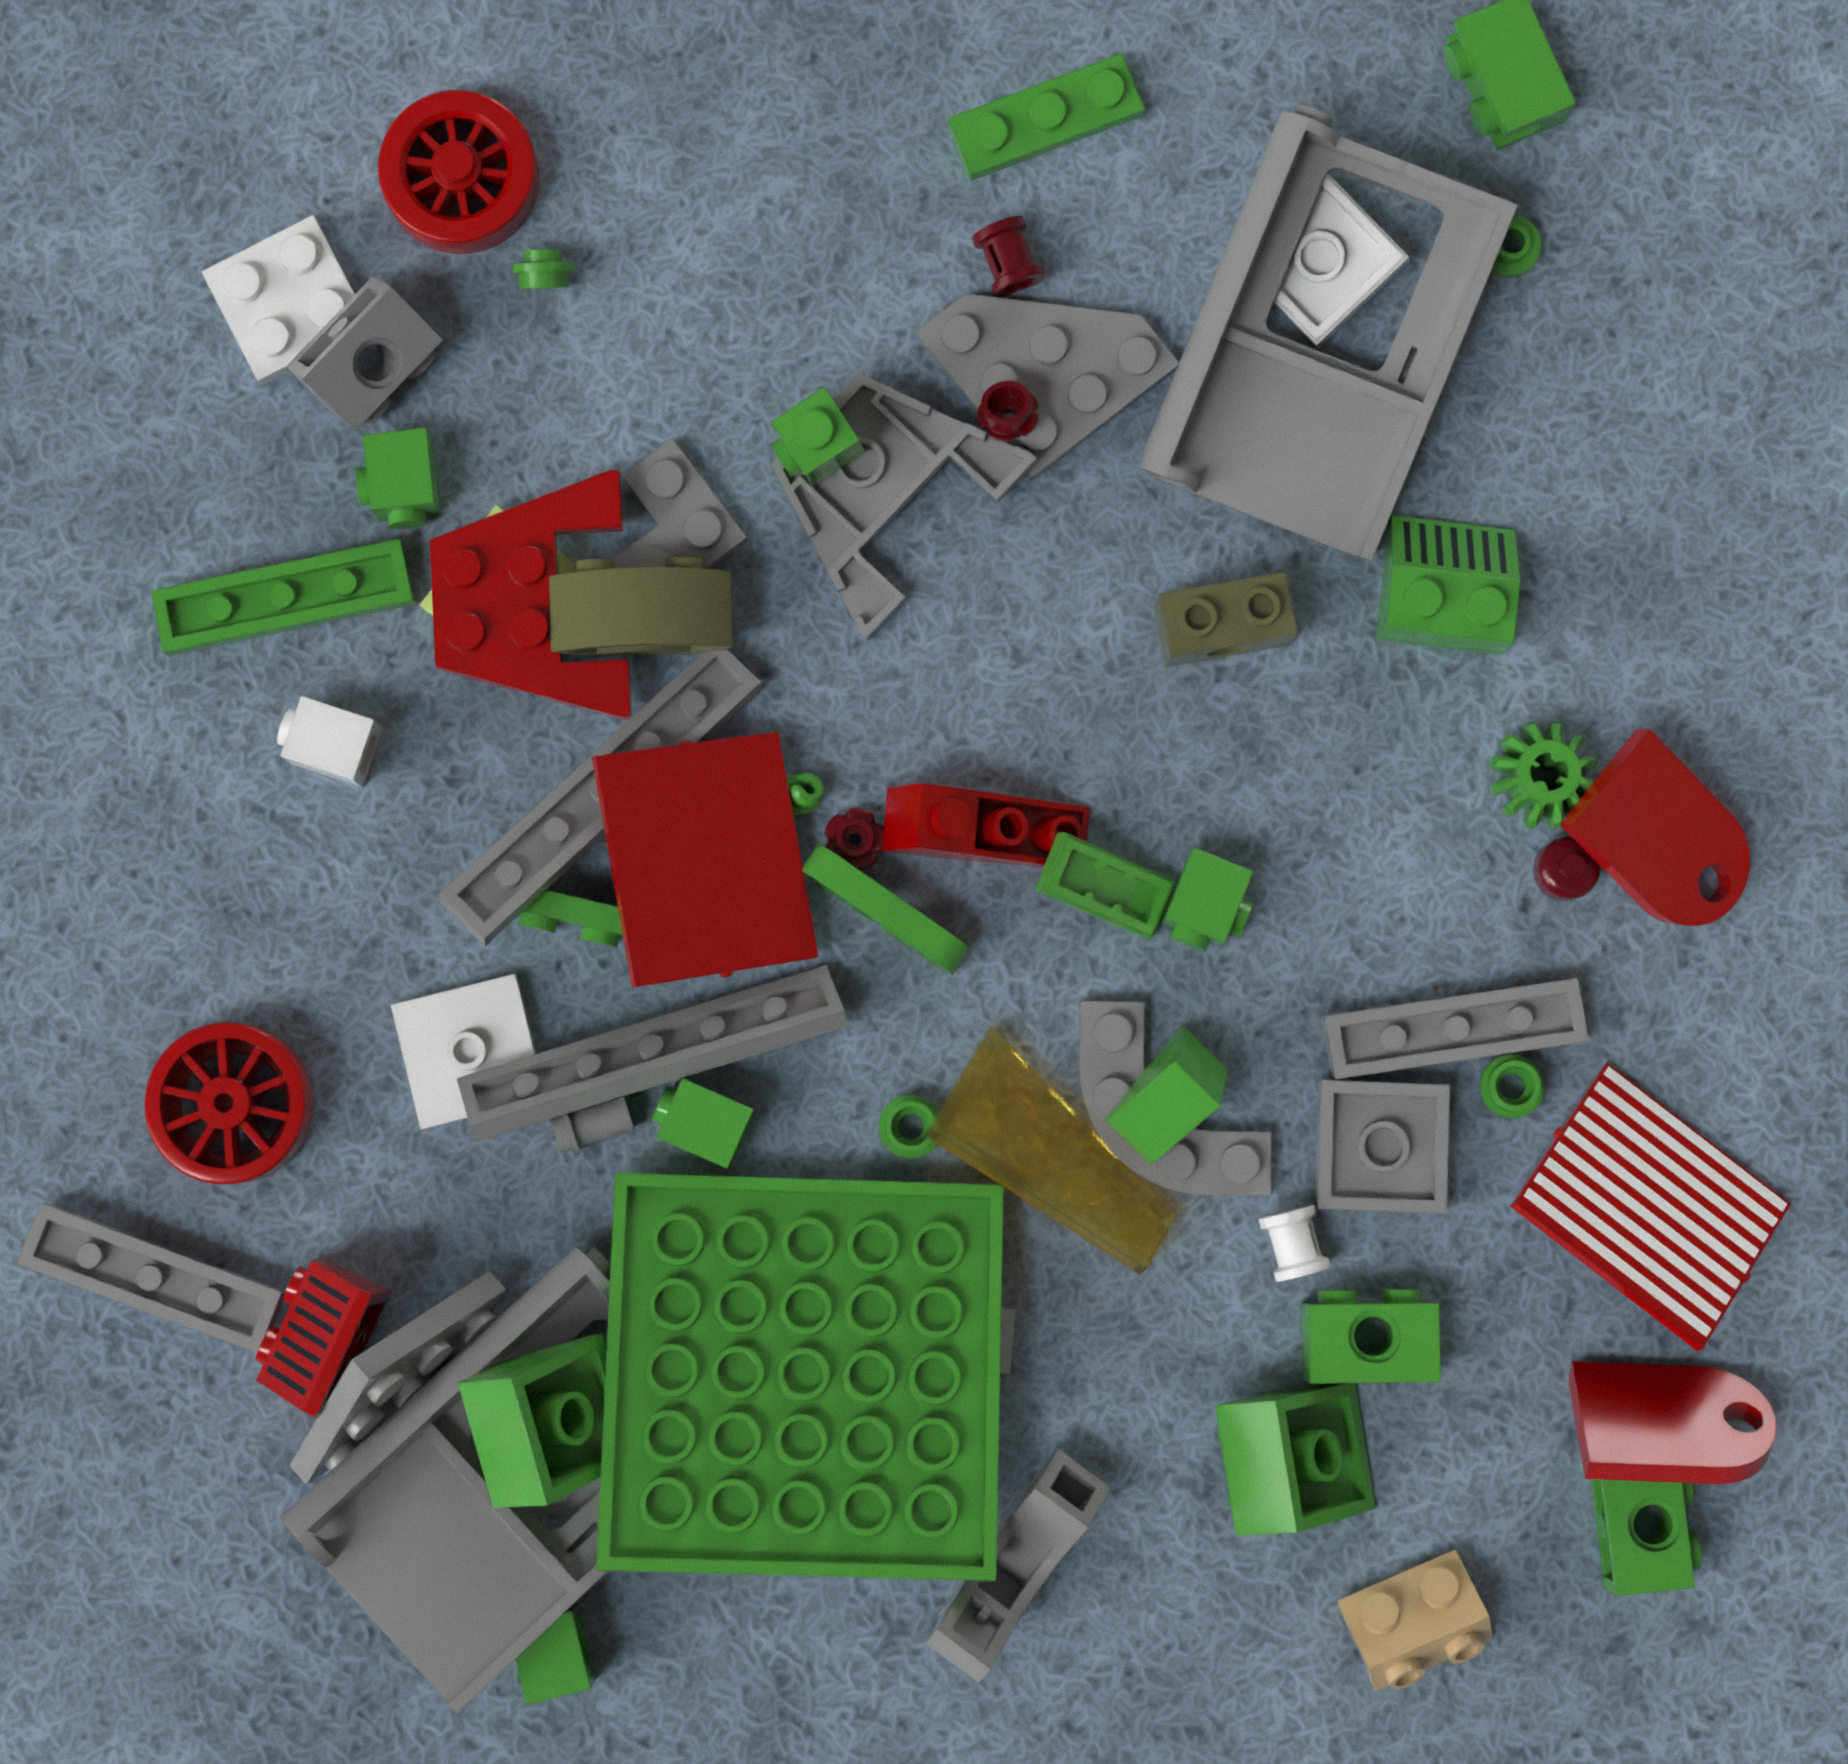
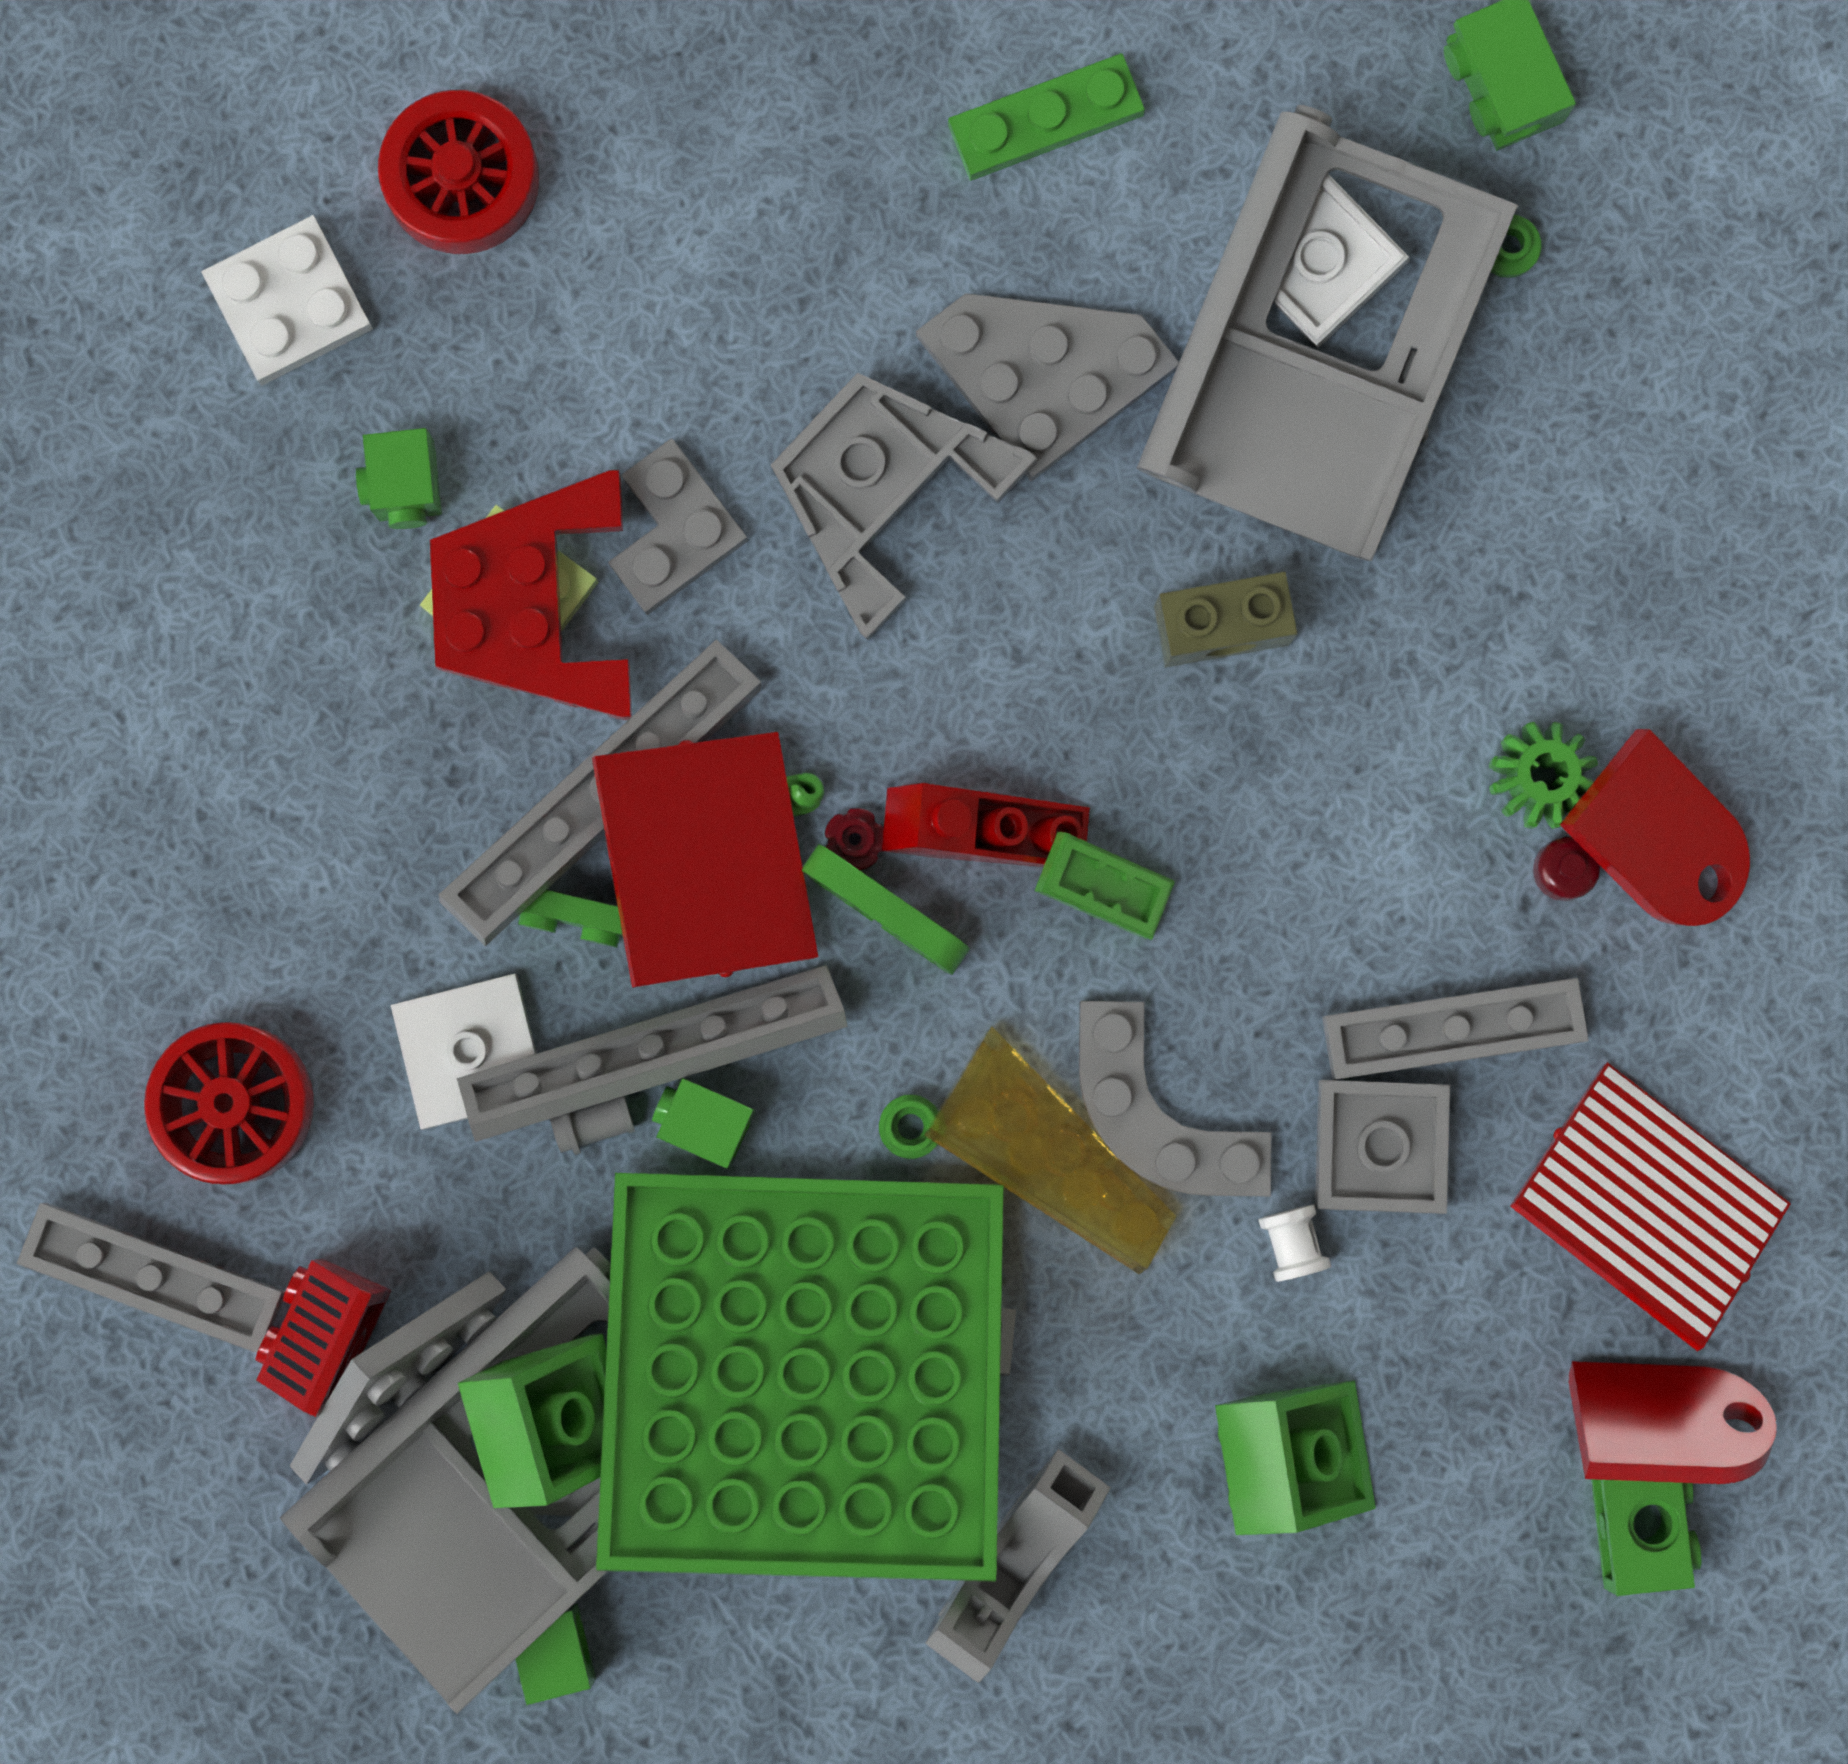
bright green plate [151,539,416,656] -> none
white brick [277,696,383,787] -> none
light grey brick [286,276,443,431] -> none
bright green plate [511,249,575,289] -> none
olive brick [549,556,733,657] -> none
bright green brick [770,387,865,487] -> none
dark red bush [972,216,1045,298] -> none
dark red plate [977,381,1039,442] -> none
bright green slope [1104,1026,1229,1164] -> none
bright green brick [1161,847,1254,952] -> none
bright green brick [1301,1289,1441,1384] -> none
tan bracket [1337,1549,1493,1691] -> none
bright green slope [1376,515,1520,655] -> none
bright green plate [1479,1054,1544,1118] -> none

